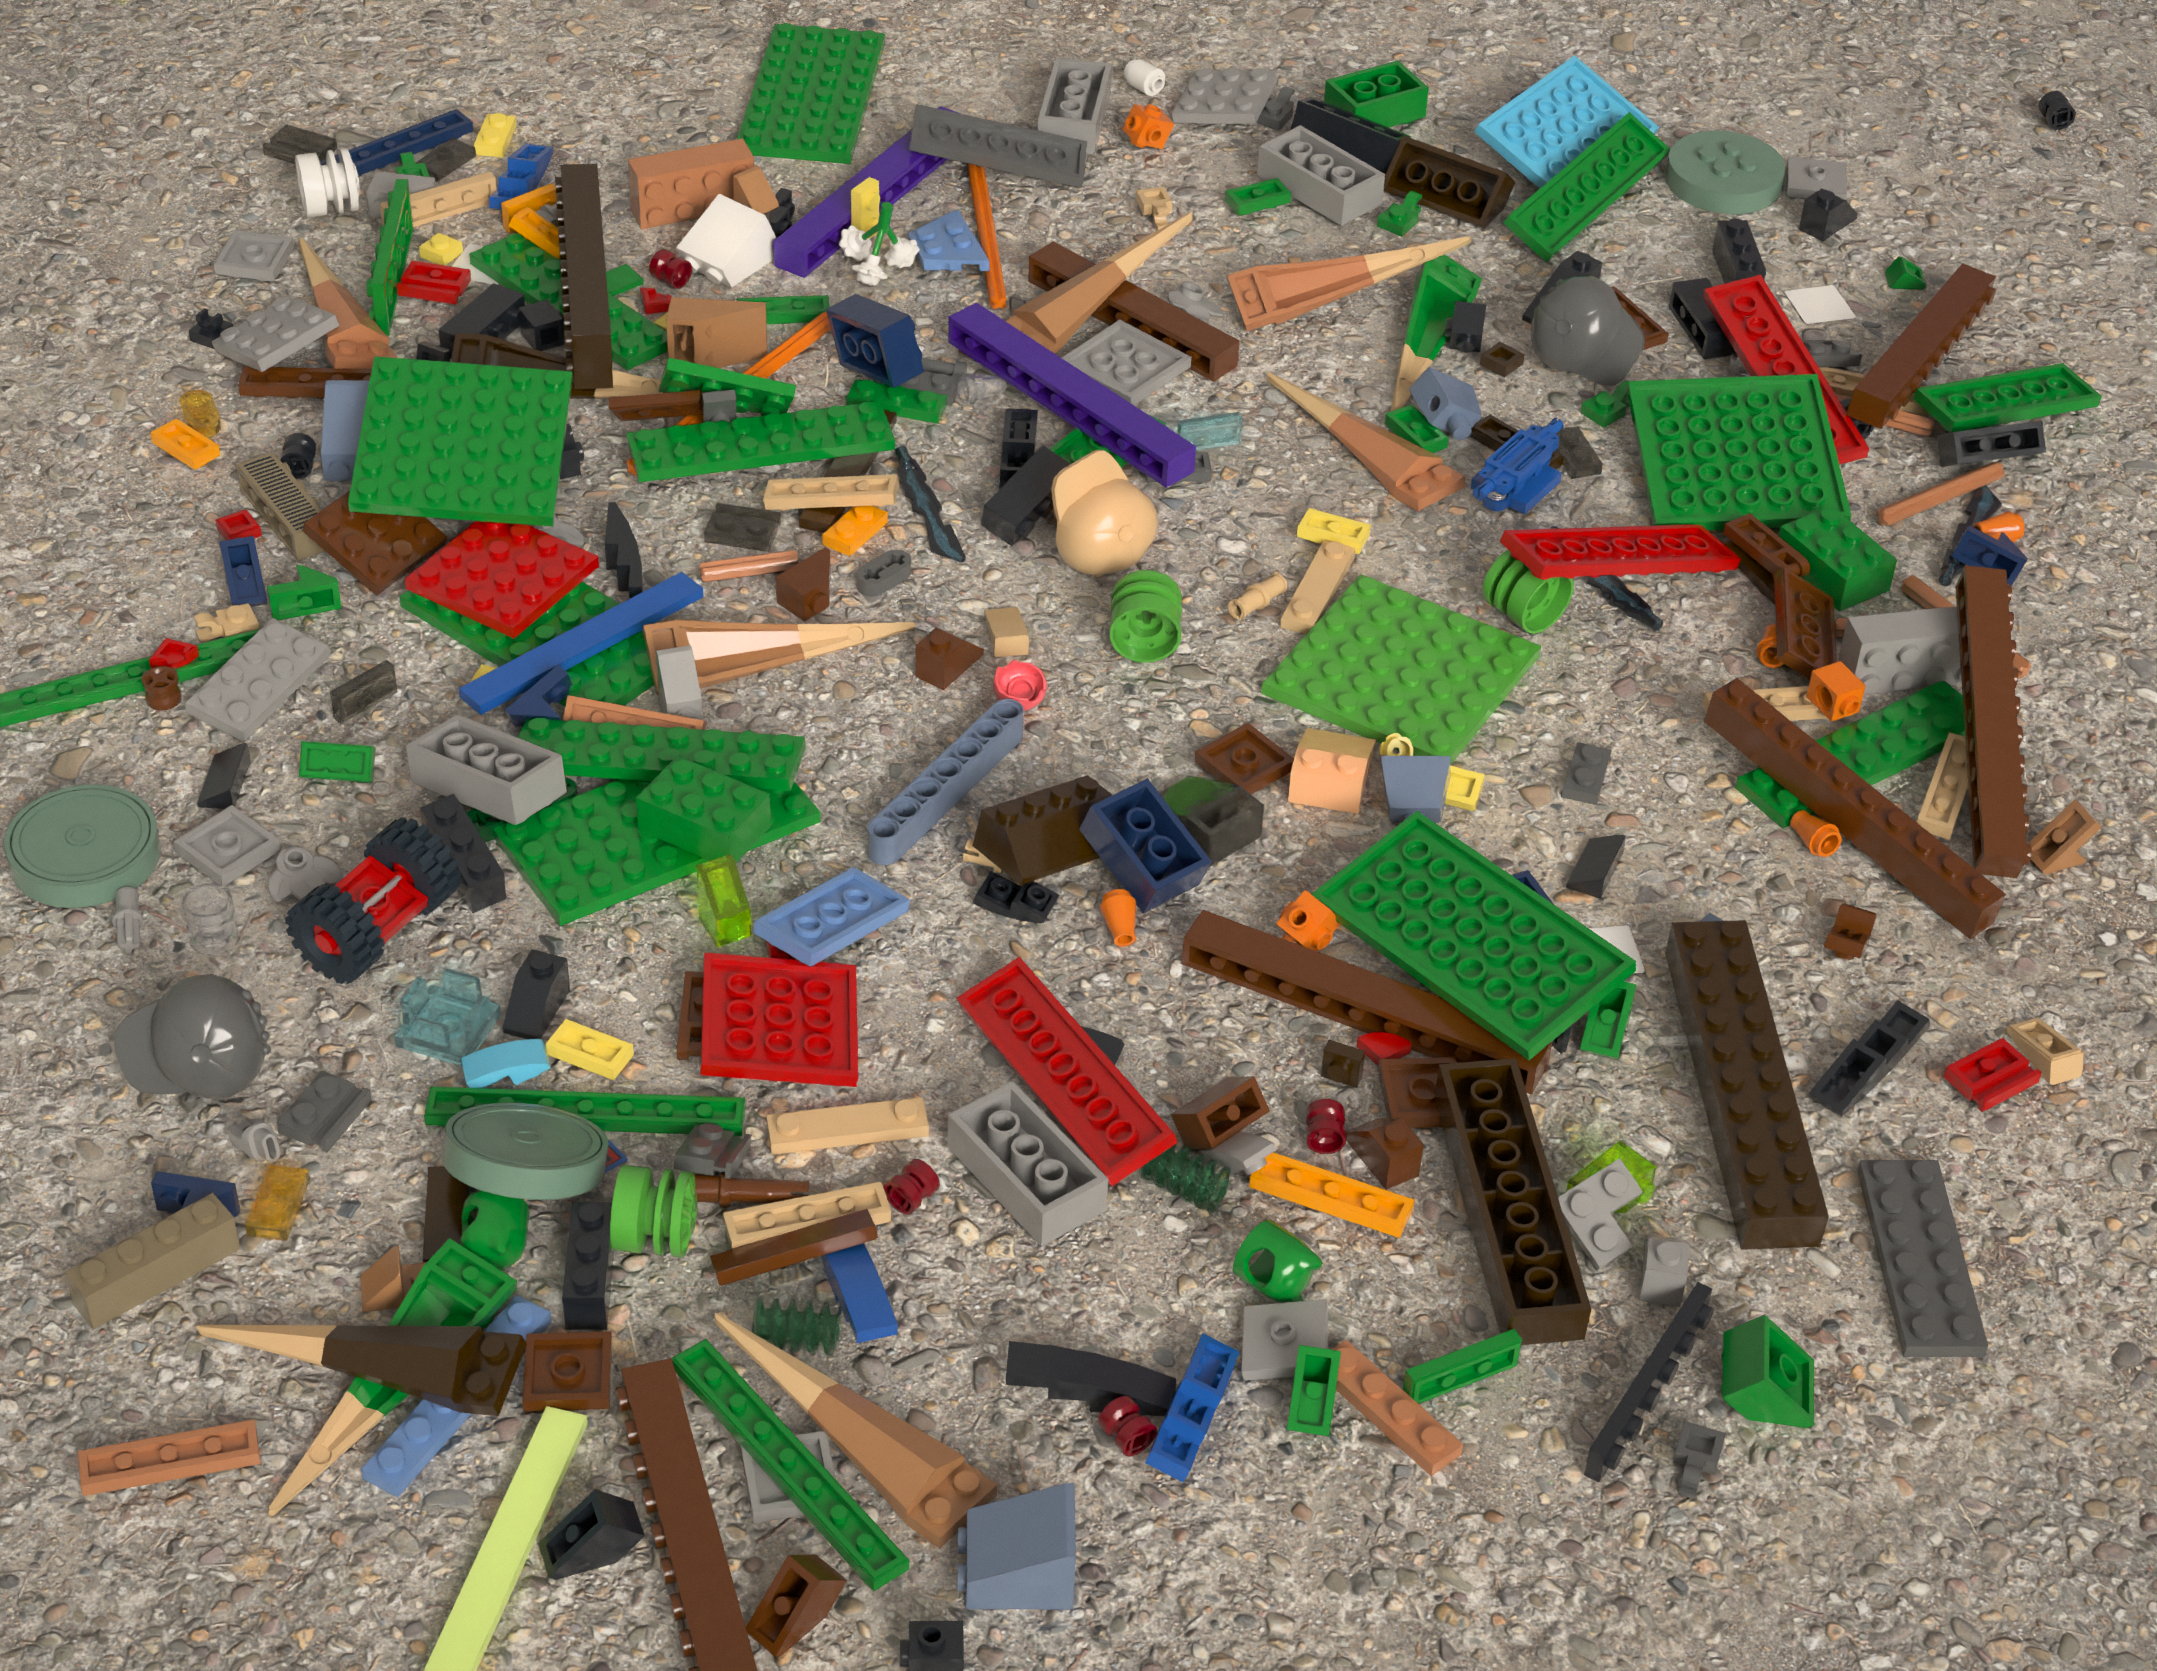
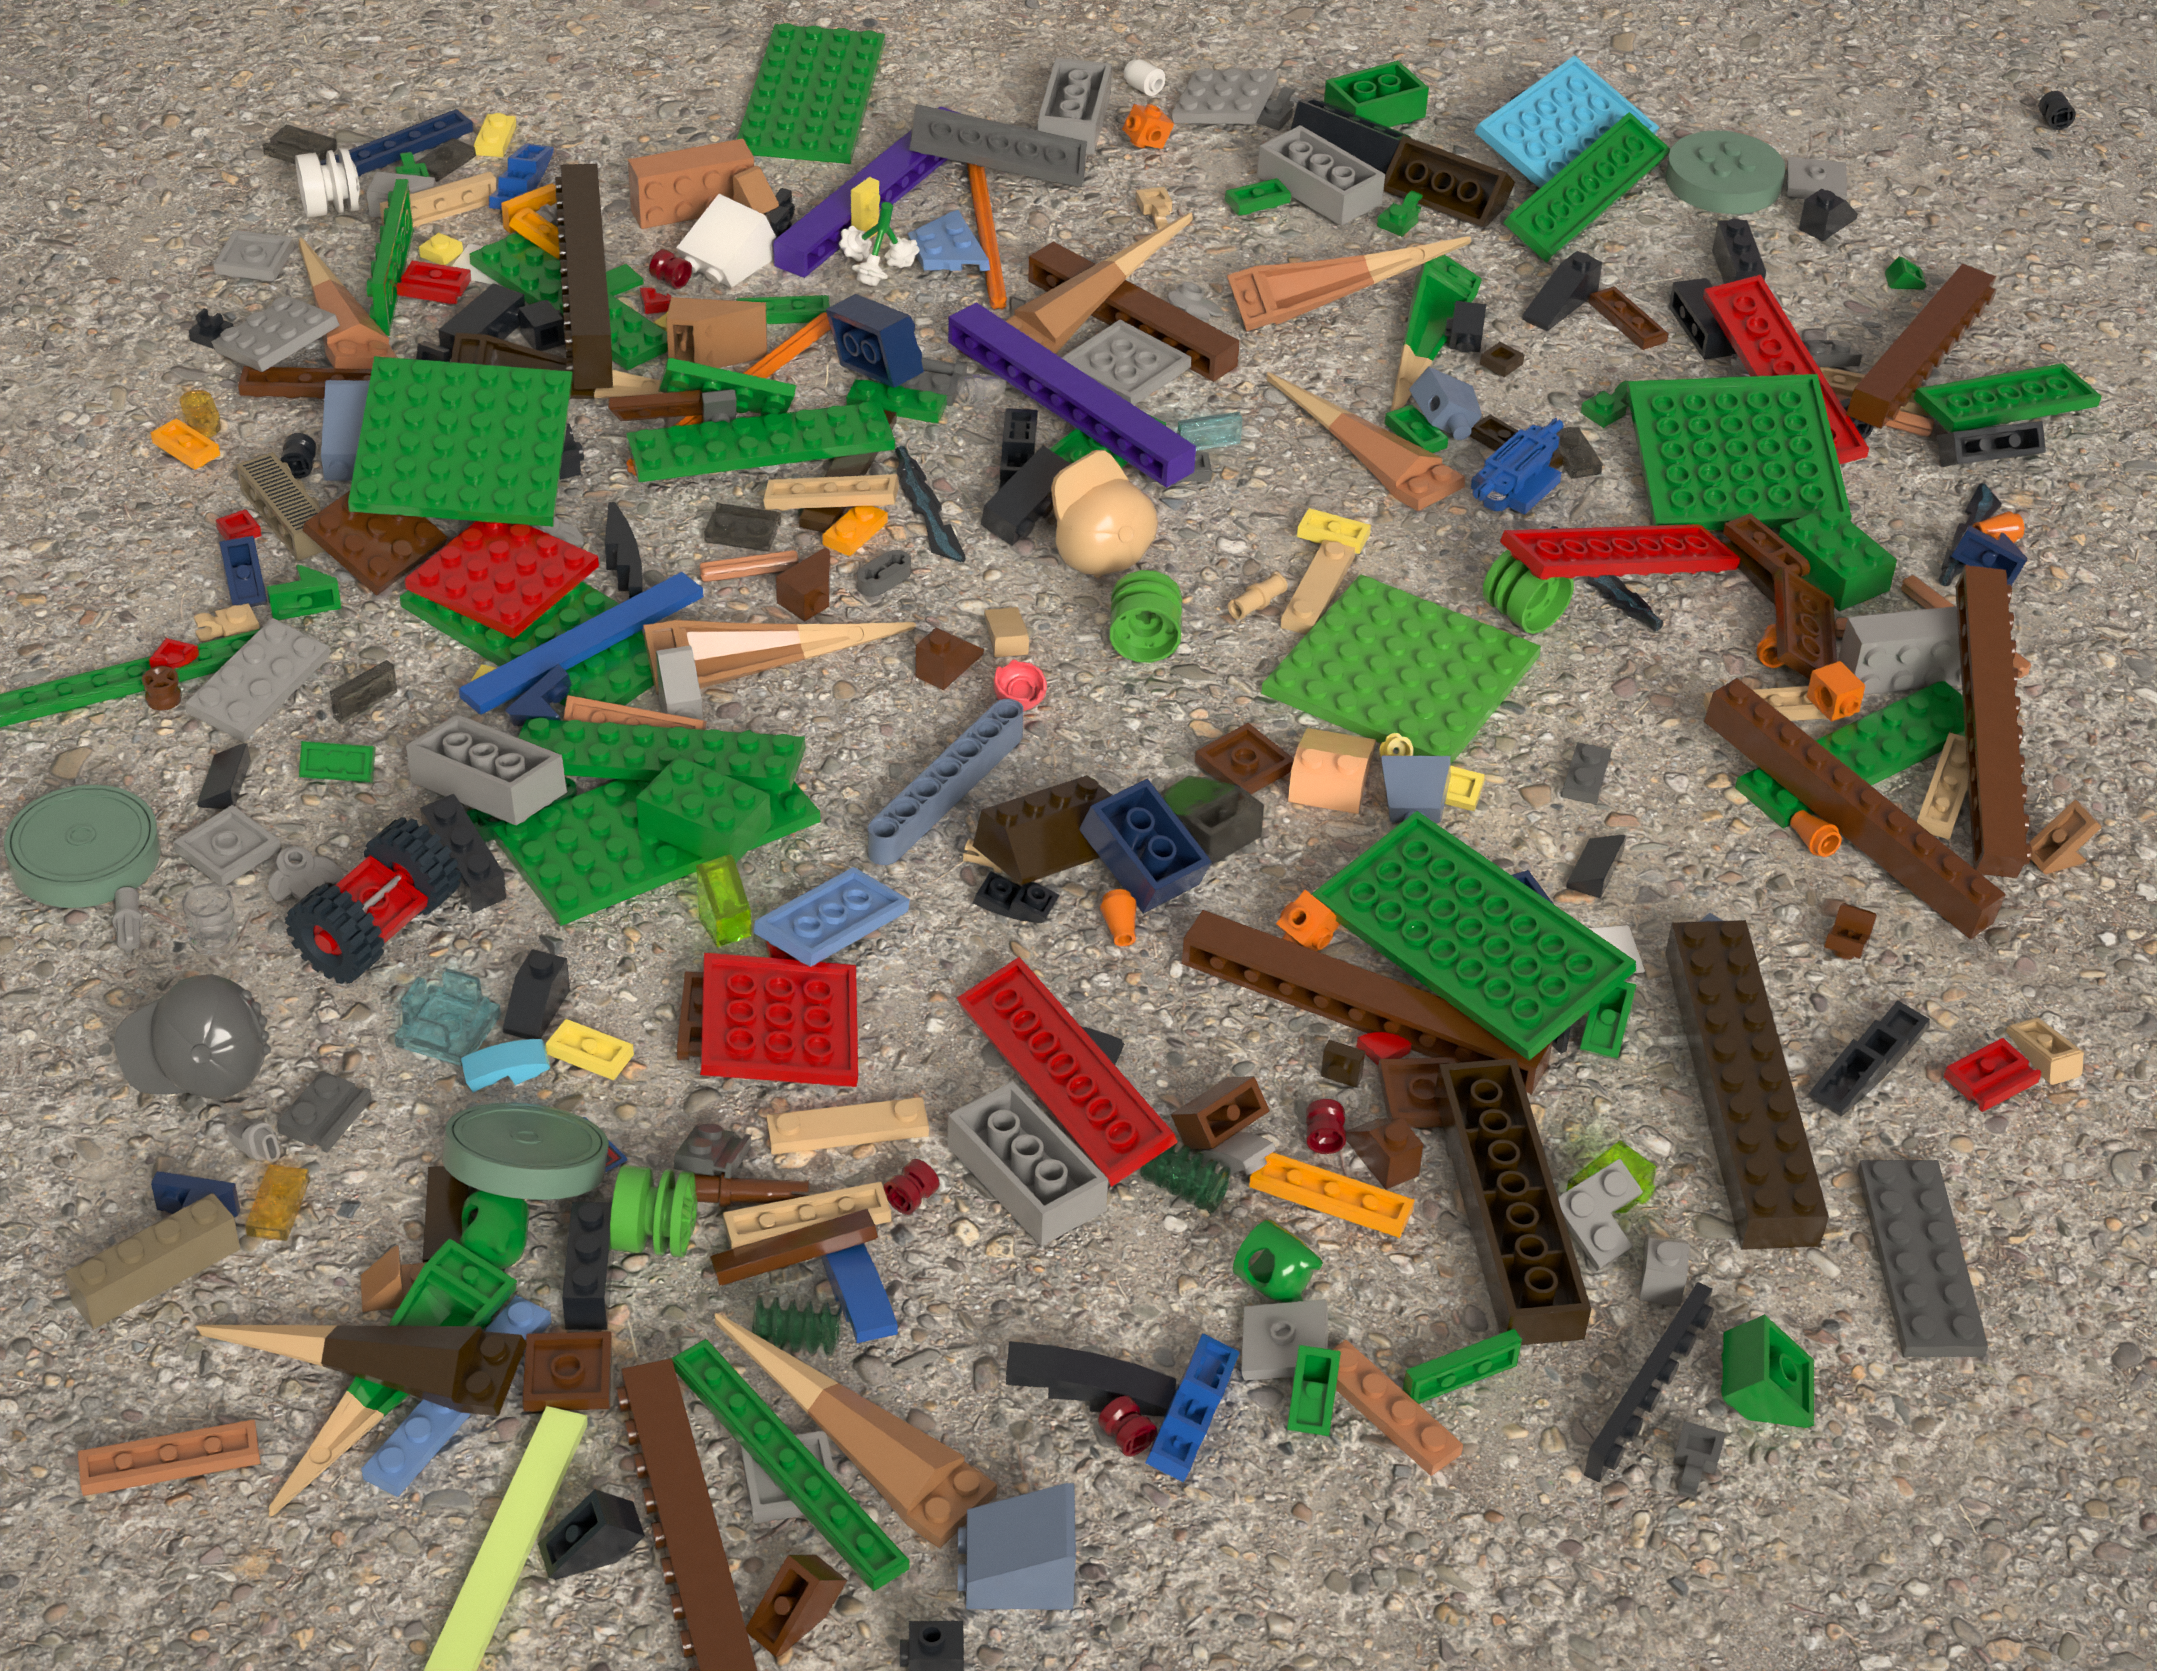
green tile [424,1086,746,1136] -> none
dark grey piece [1531,276,1645,386] -> none
white sticker [1784,285,1856,324] -> none
nougat axle [1876,462,2005,526] -> none

